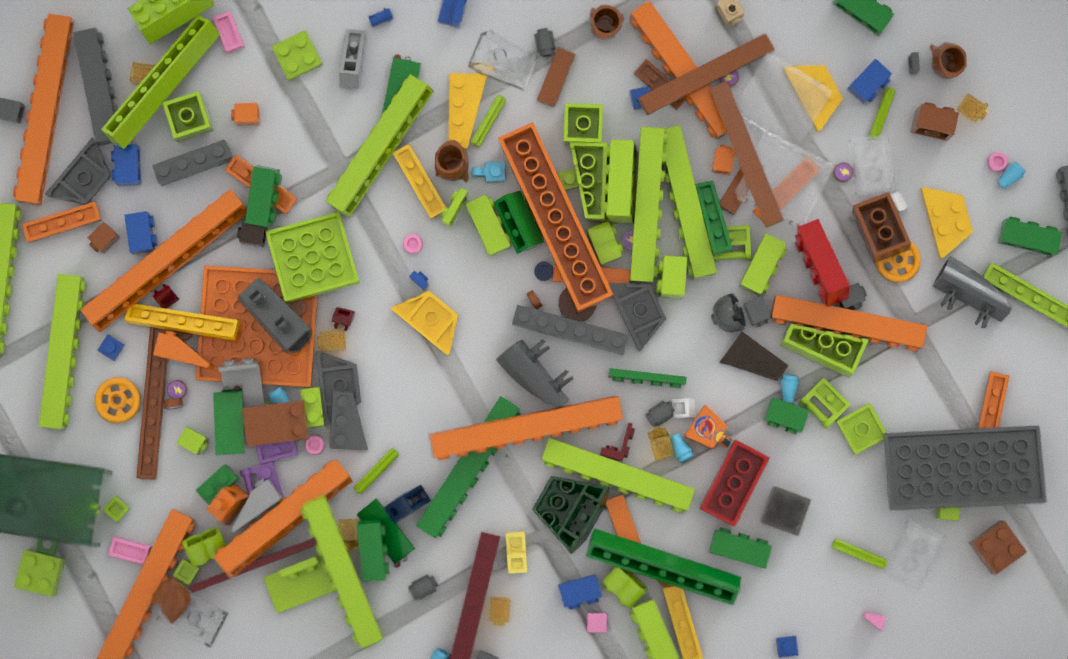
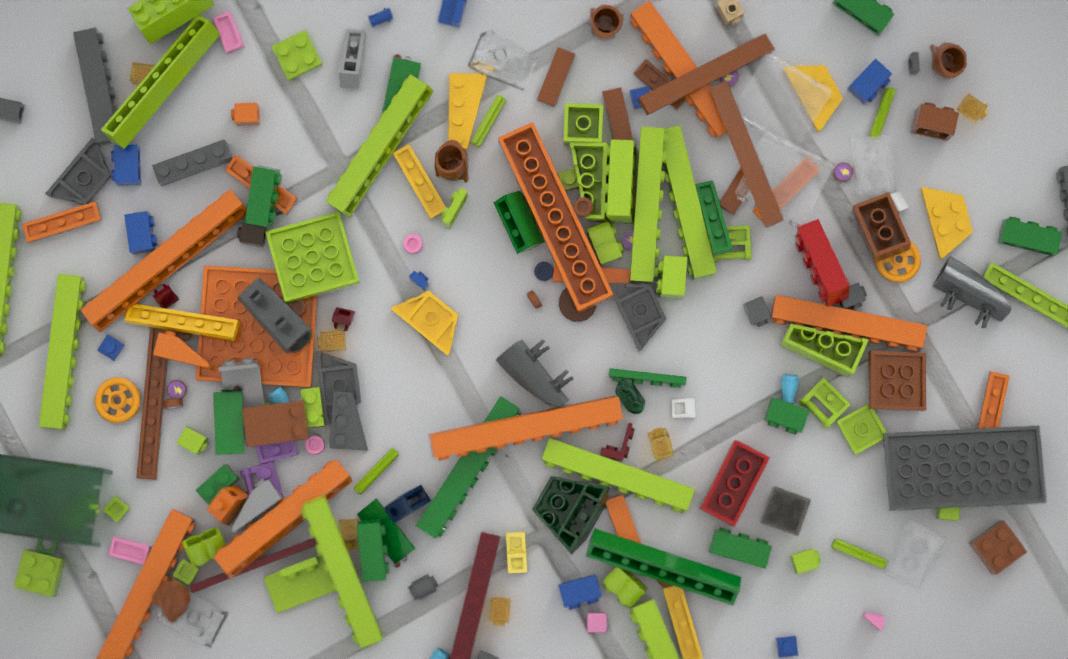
orange brick [13,13,74,206] -> none
dark orange brick [88,222,120,253] -> none
lime brick [163,91,213,142] -> none
lime brick [465,194,511,257] -> none
medium azure plate [472,162,505,182] -> none
dark grey brick [512,305,629,355] -> none
dark grey brick [534,28,556,57] -> none
dark grey brick [645,401,675,427] -> none
medium azure cone [669,433,694,463] -> none
orange torso [684,405,733,449] -> none
orange brick [711,145,735,175] -> none
dark grey cylinder [711,293,746,333] -> none
dark brown wing [720,331,789,381] -> none
lime brick [739,233,787,296] -> none
bright pink tile [987,152,1008,172] -> none
medium azure cone [997,161,1026,189] -> none
none -> dark orange tile [574,197,593,217]
none -> dark orange tile [602,87,633,140]
none -> clear green plate [615,380,645,414]
none -> lime brick [790,548,821,574]
none -> dark orange plate [868,351,926,411]

